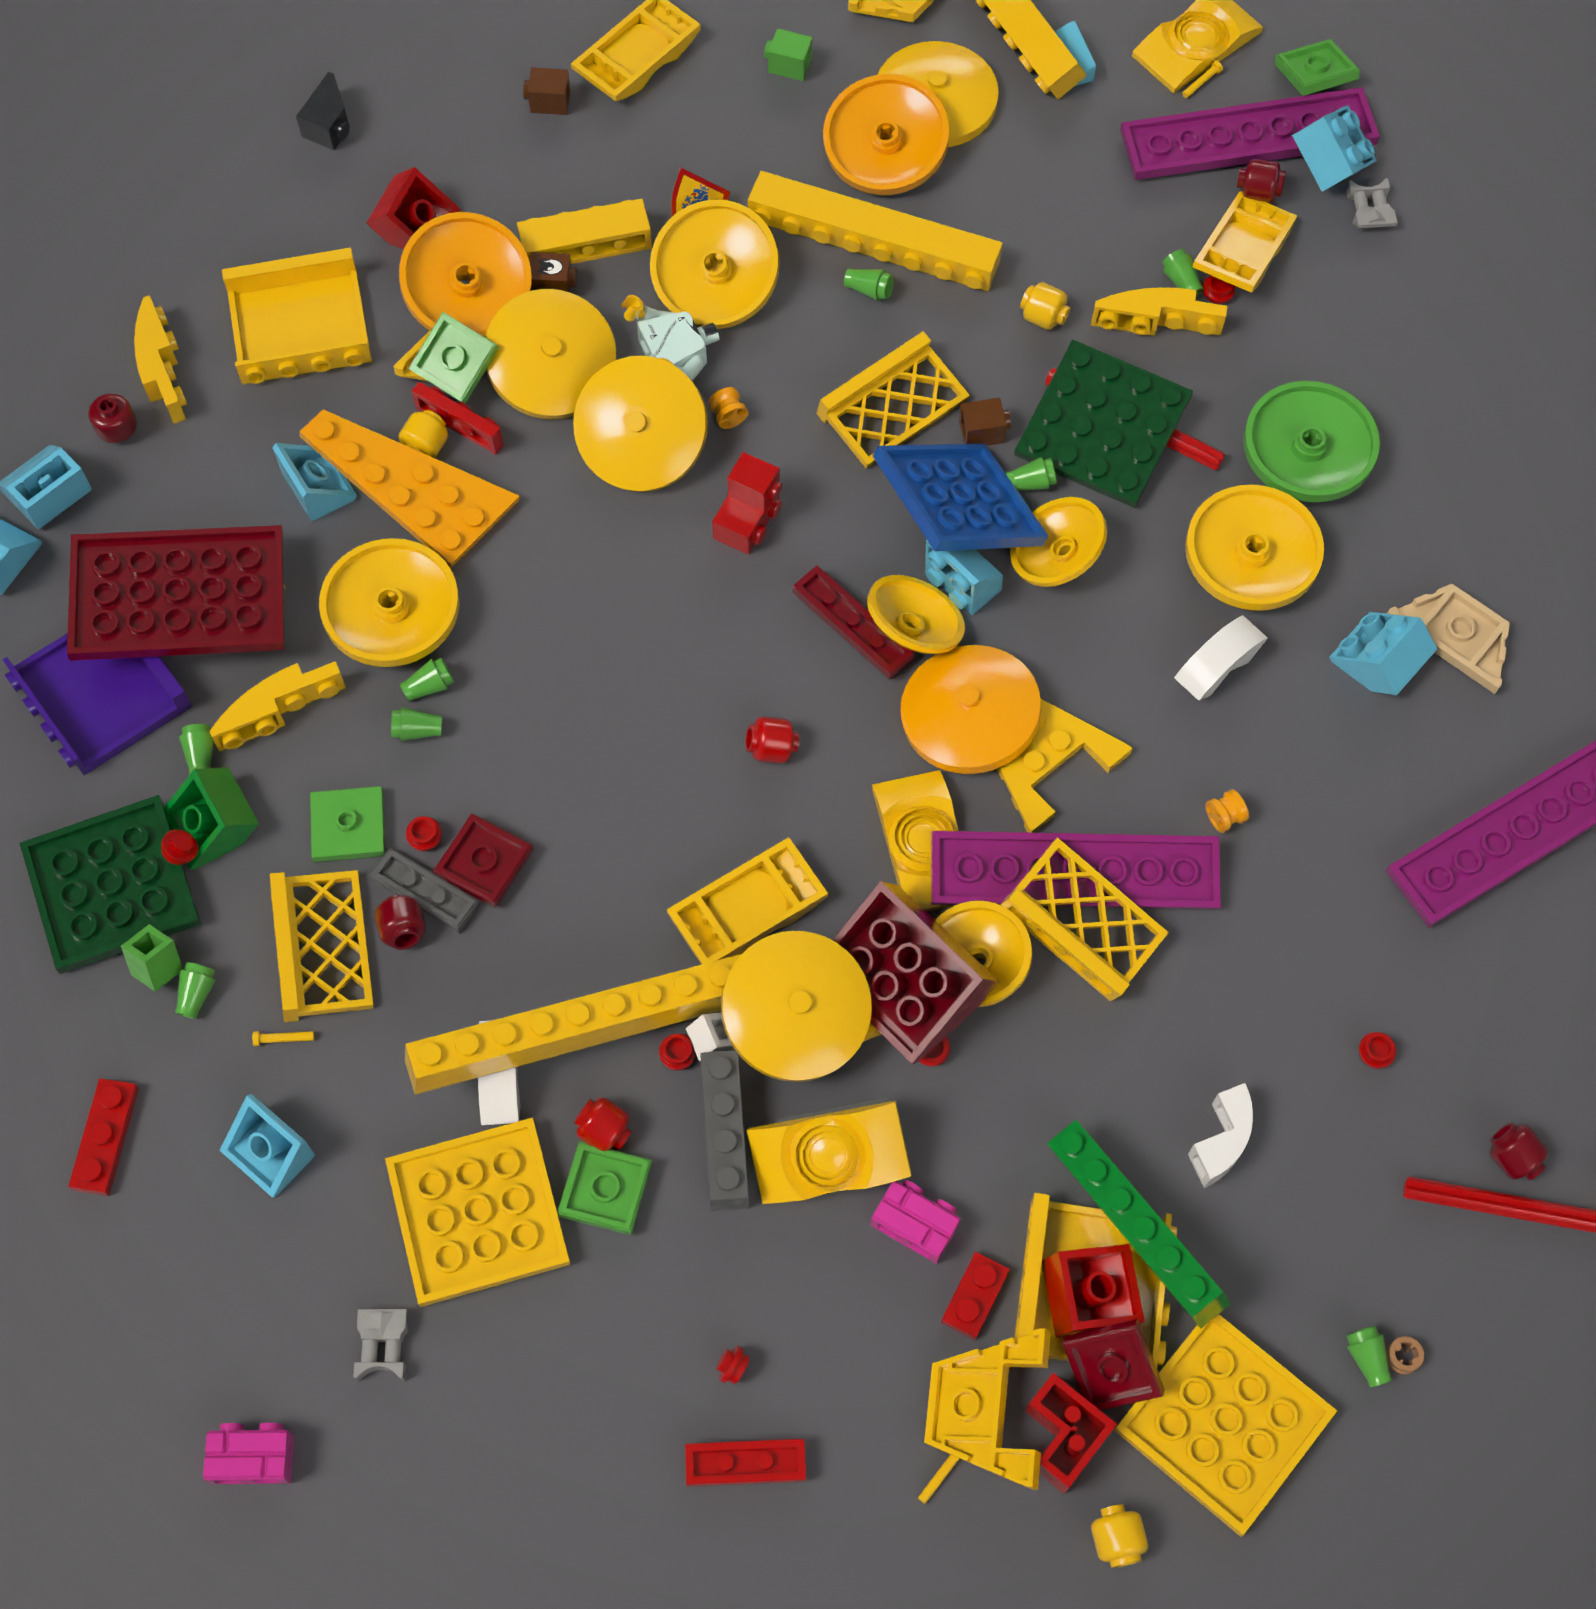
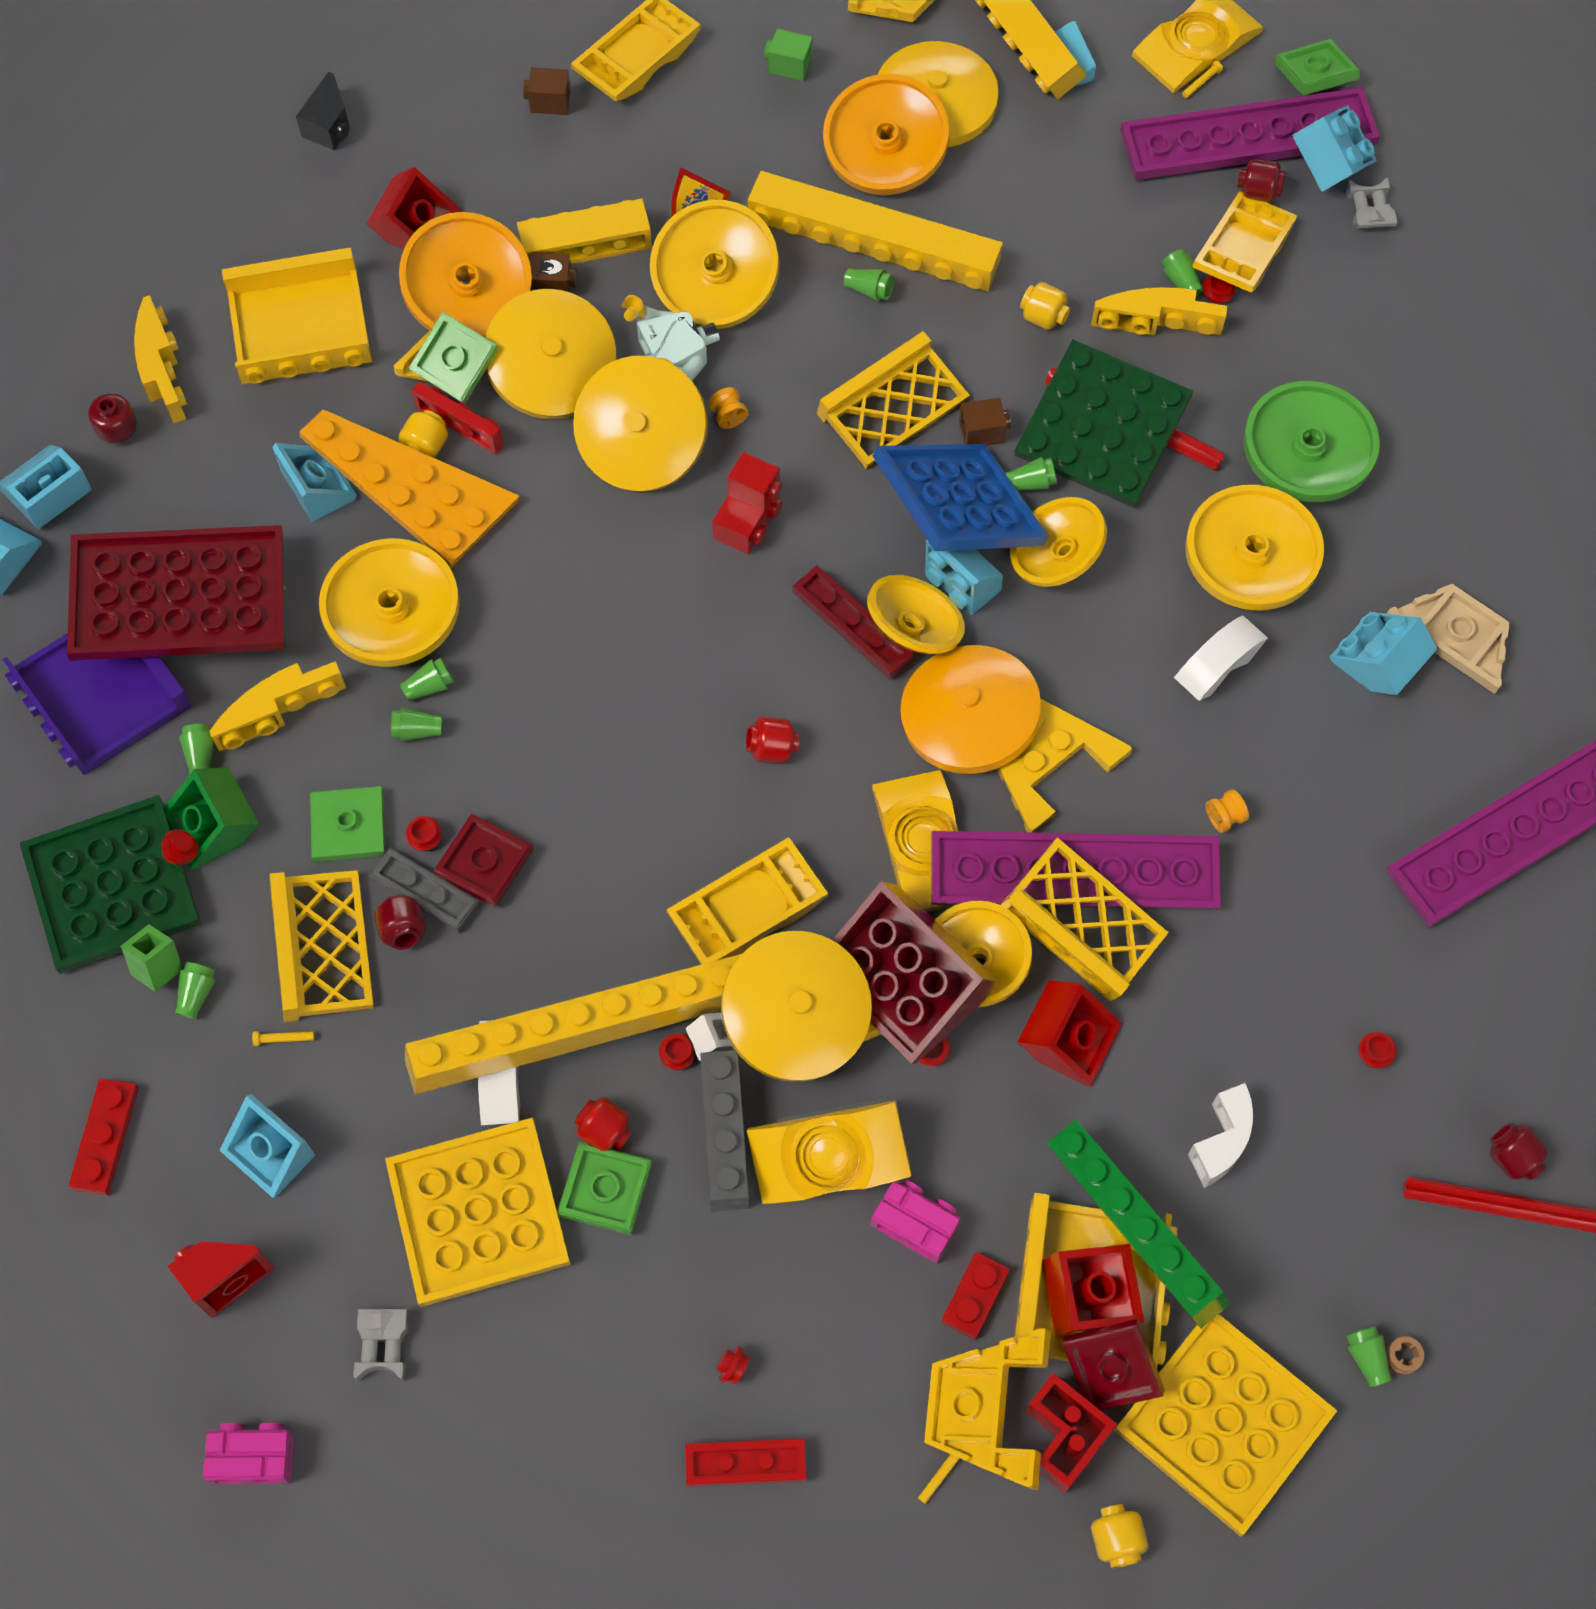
none -> red slope [167,1241,275,1318]
none -> red slope [1017,980,1122,1086]

